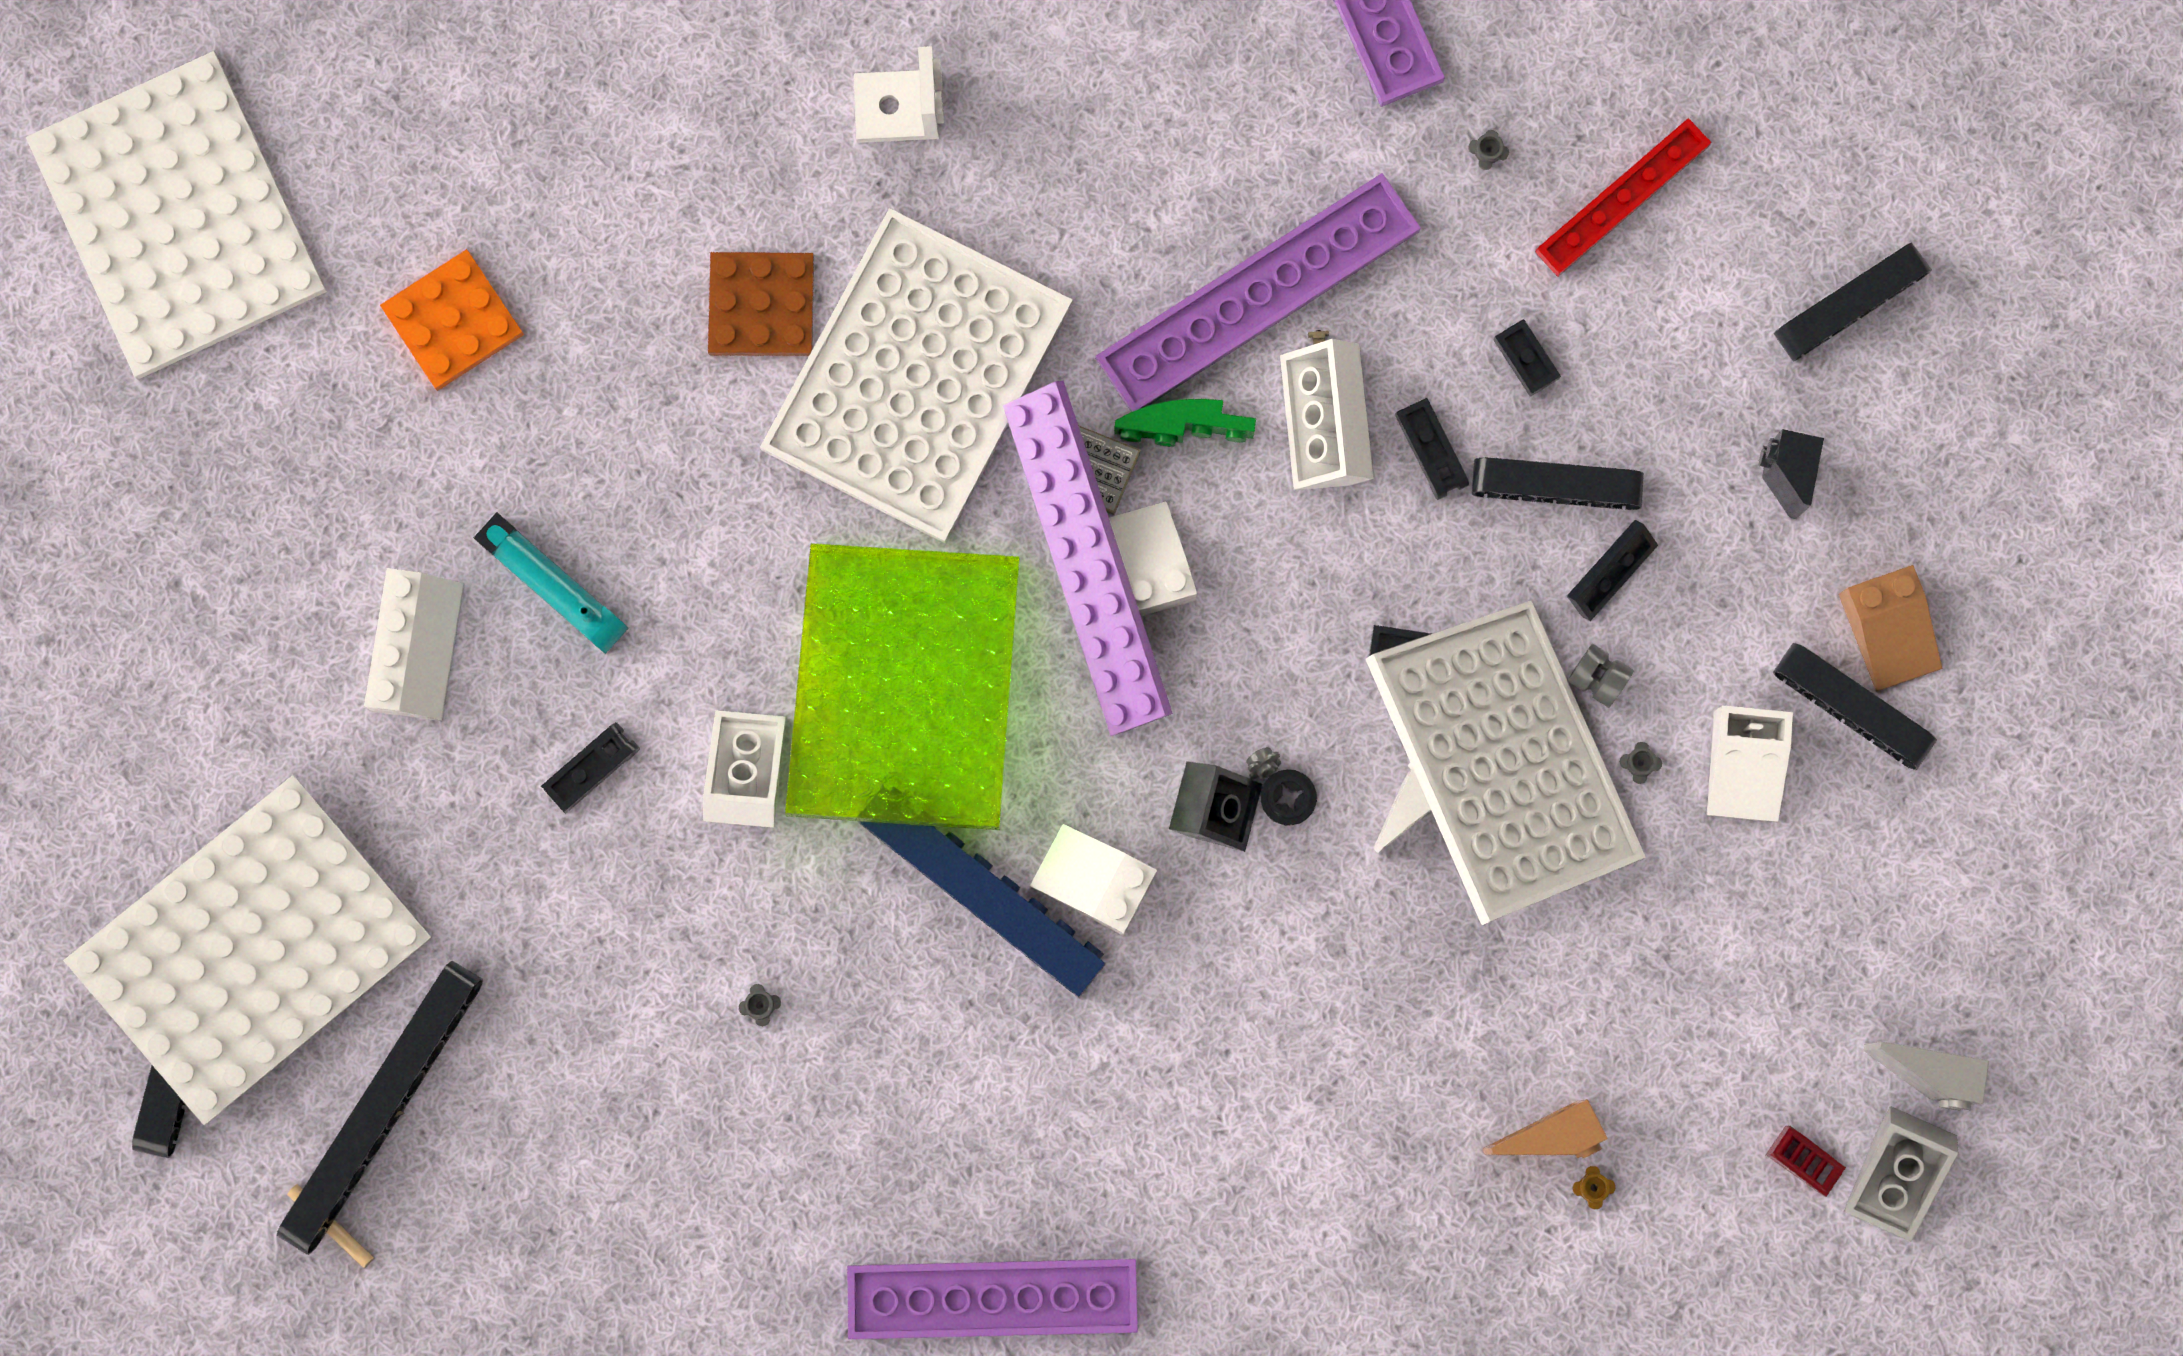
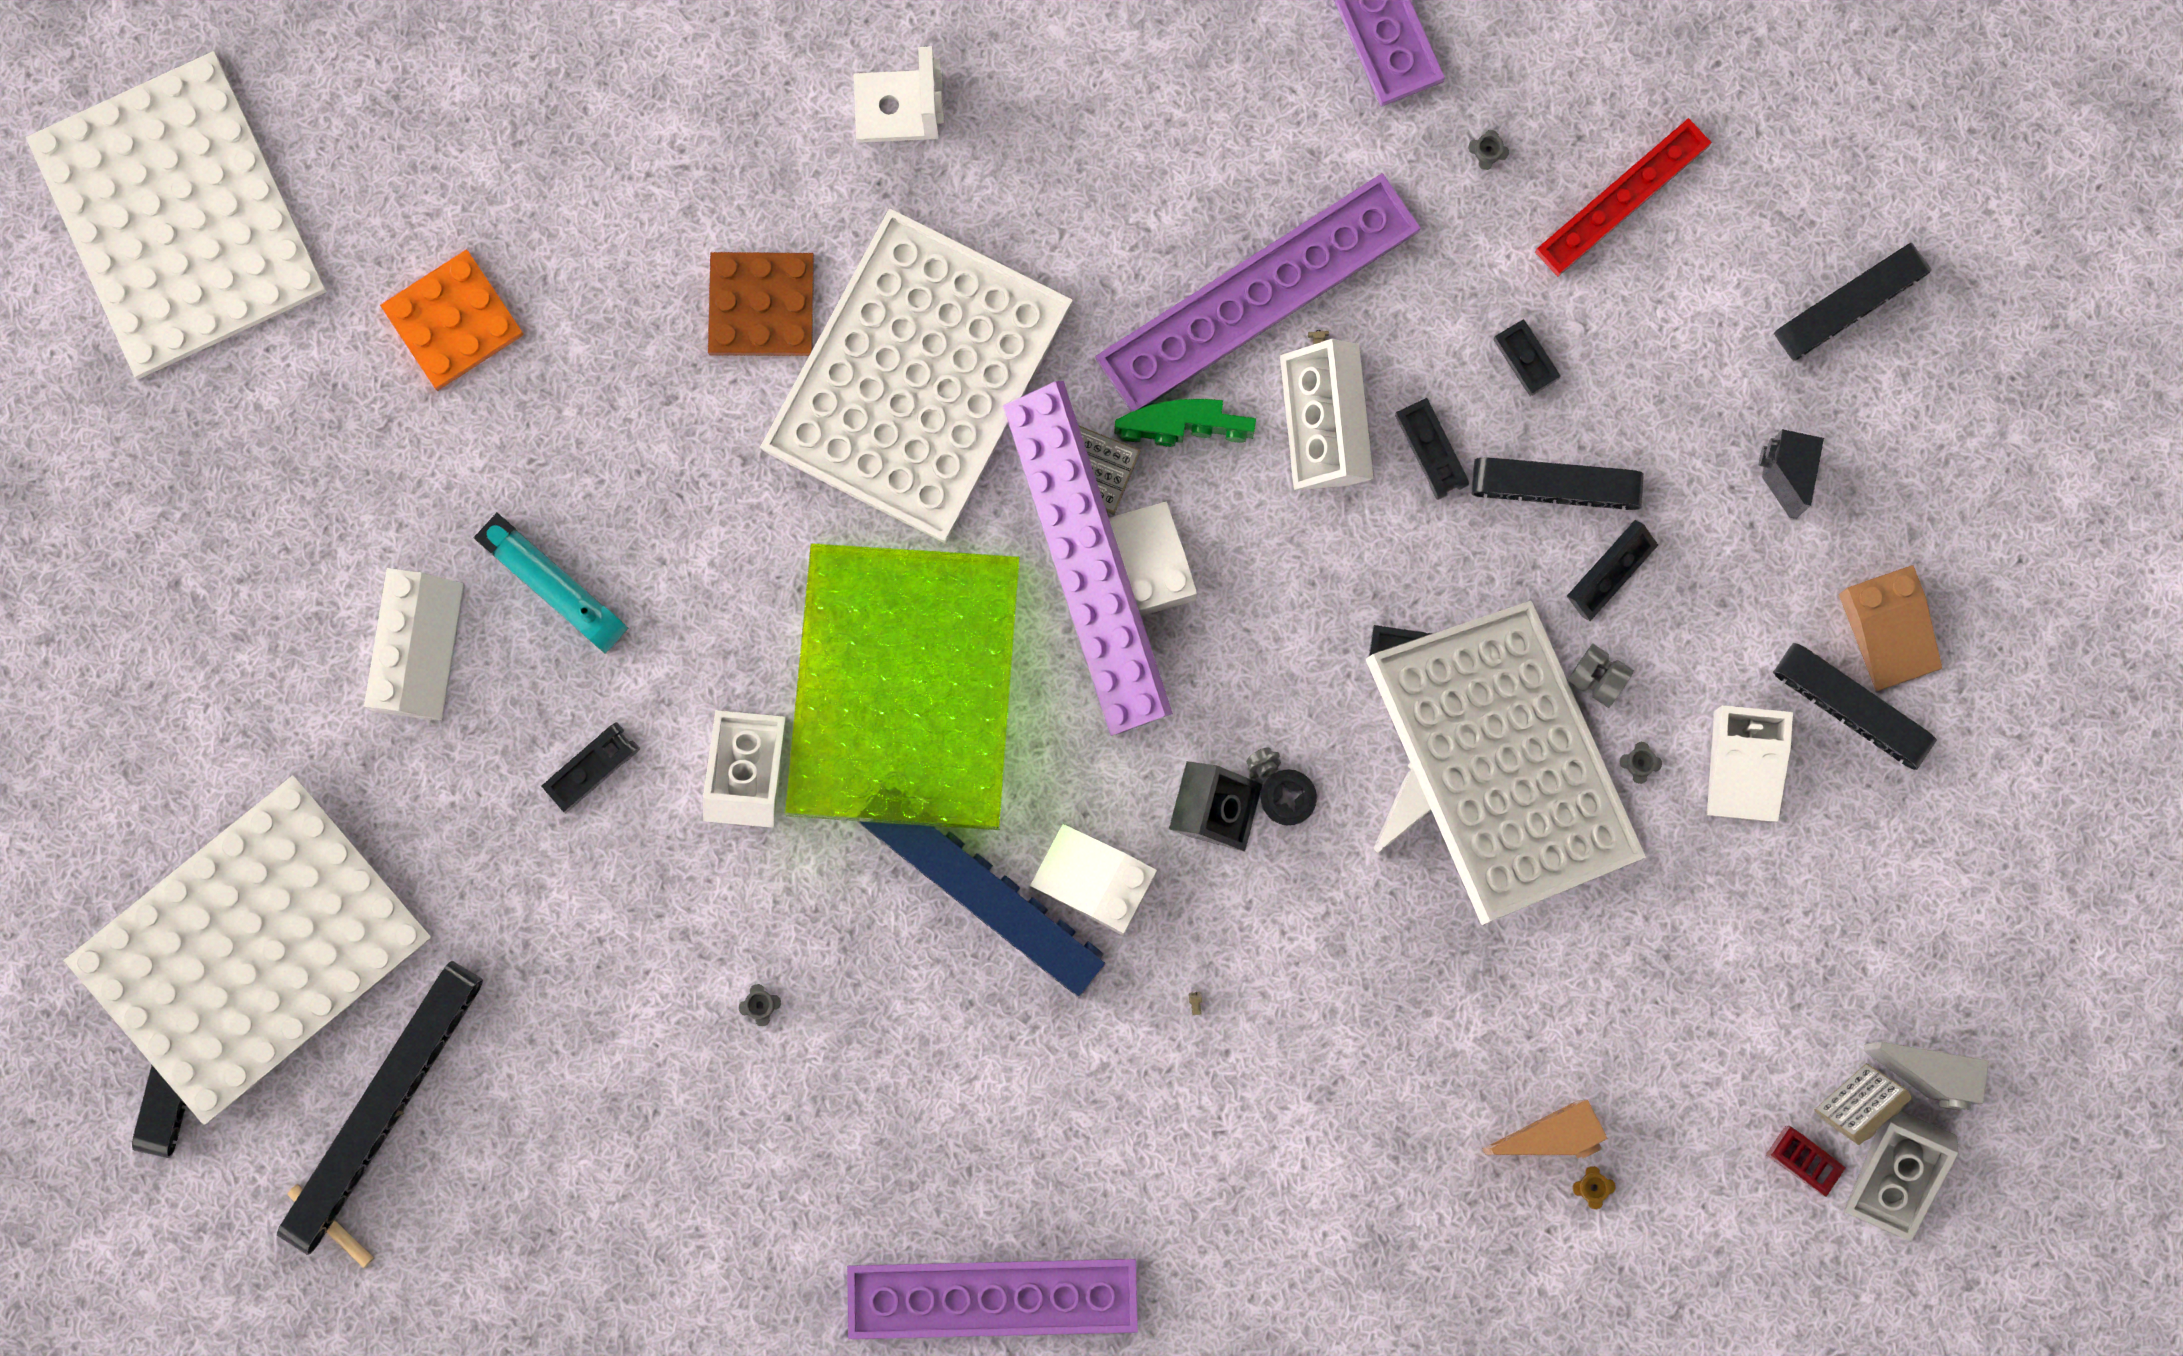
none -> dark tan piece [1188,991,1202,1015]
none -> tile [1814,1063,1912,1145]

